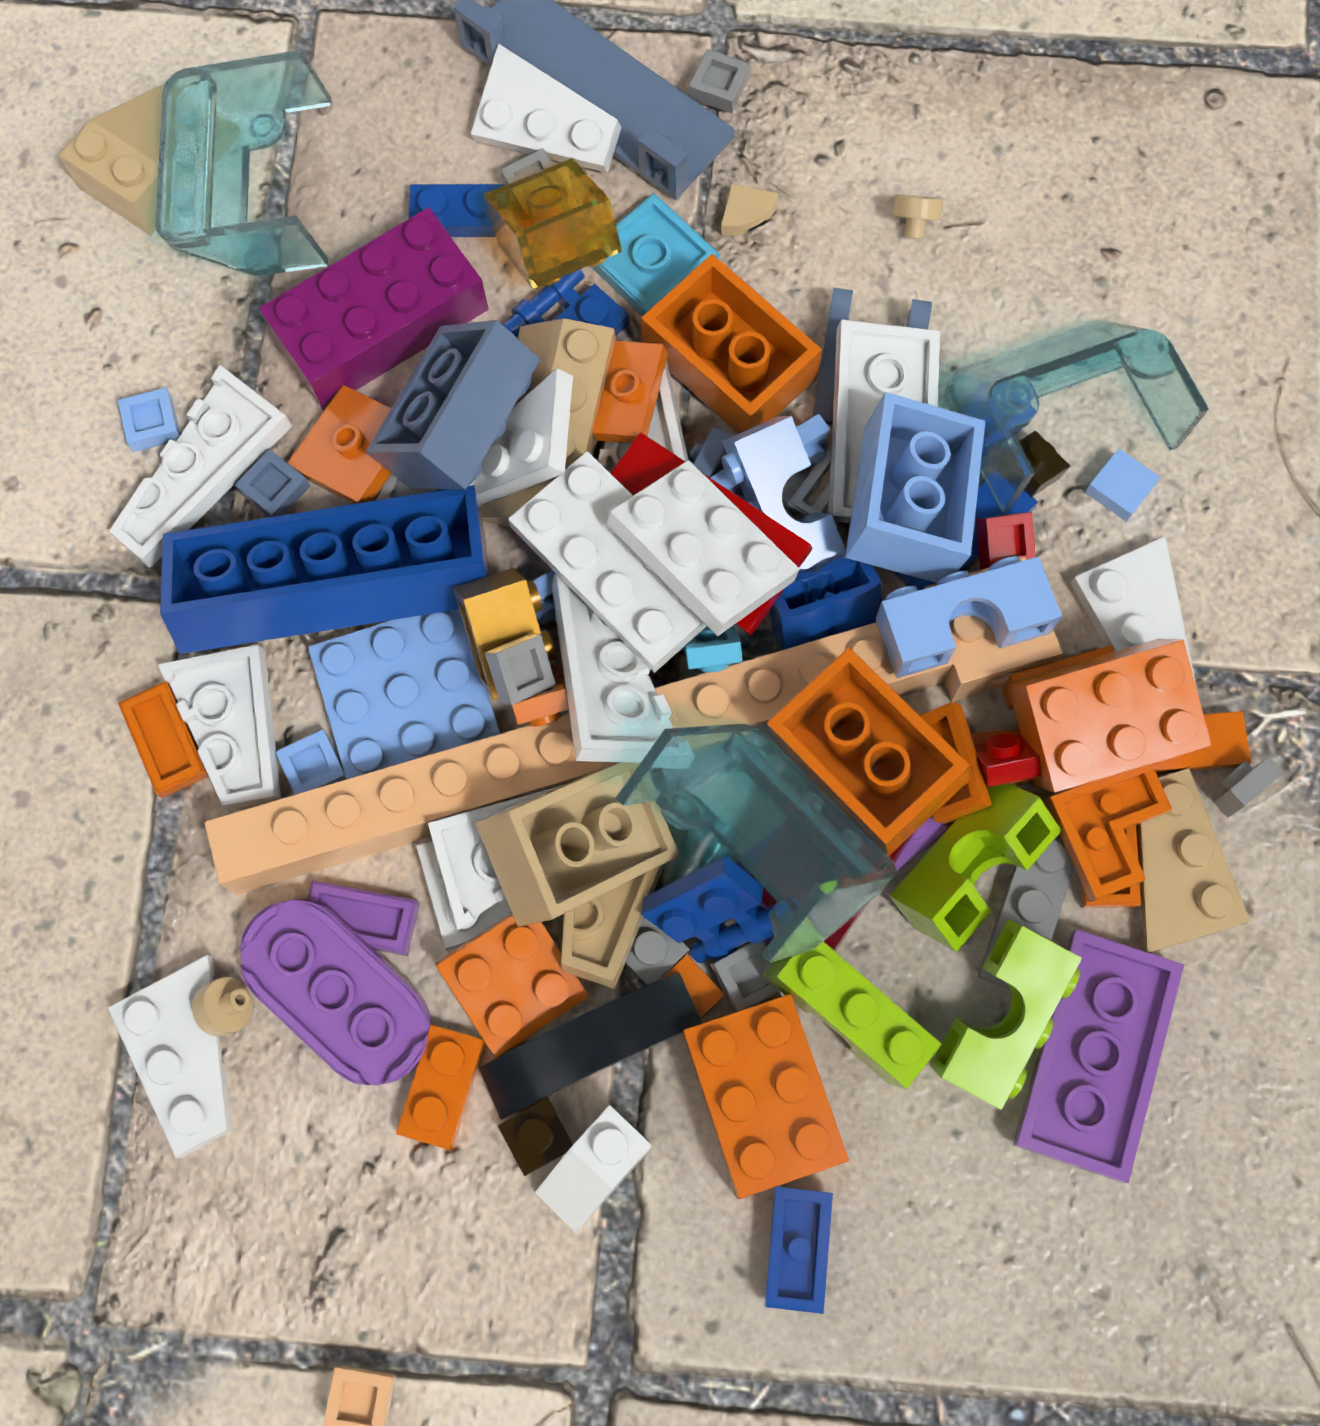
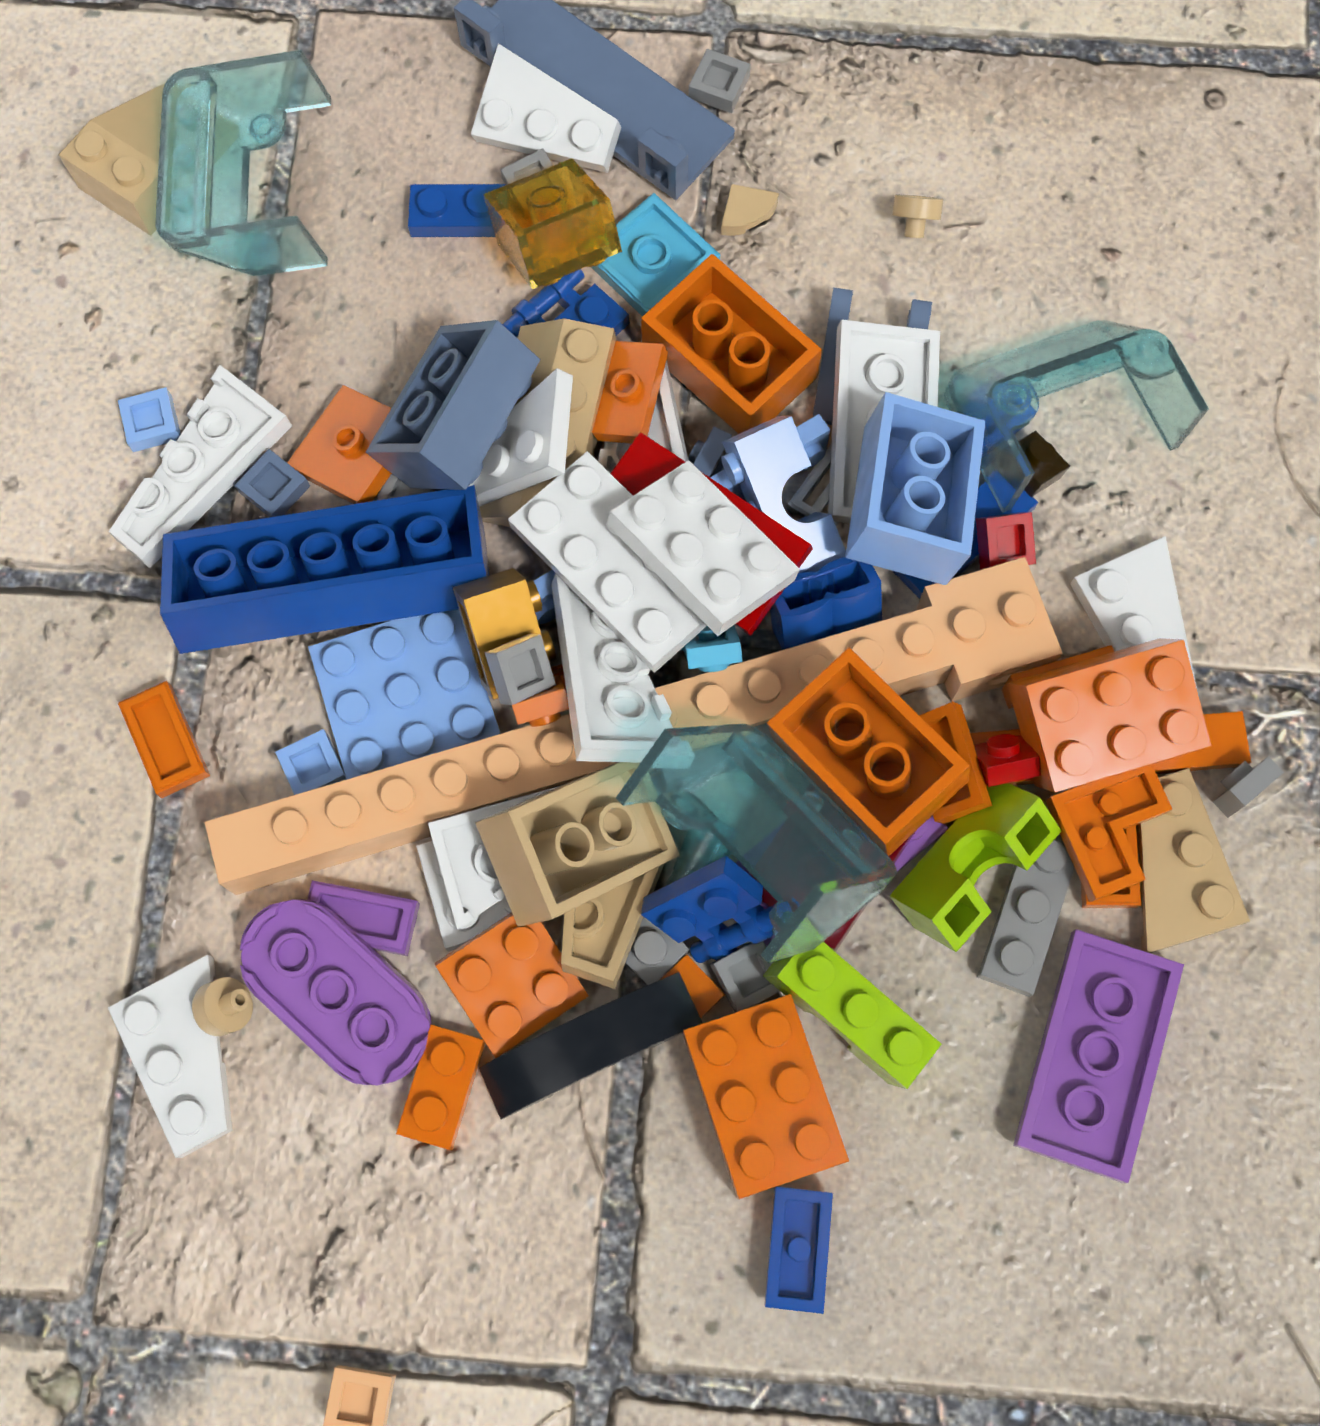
white wing [158,644,281,810] -> none
magenta brick [259,207,489,410] -> none
dark brown plate [498,1097,574,1177] -> none
white slope [535,1105,653,1233] -> none
light blue arch [876,556,1062,678] -> none
lime arch [930,919,1082,1110] -> none
light blue tile [1085,448,1161,522] -> none

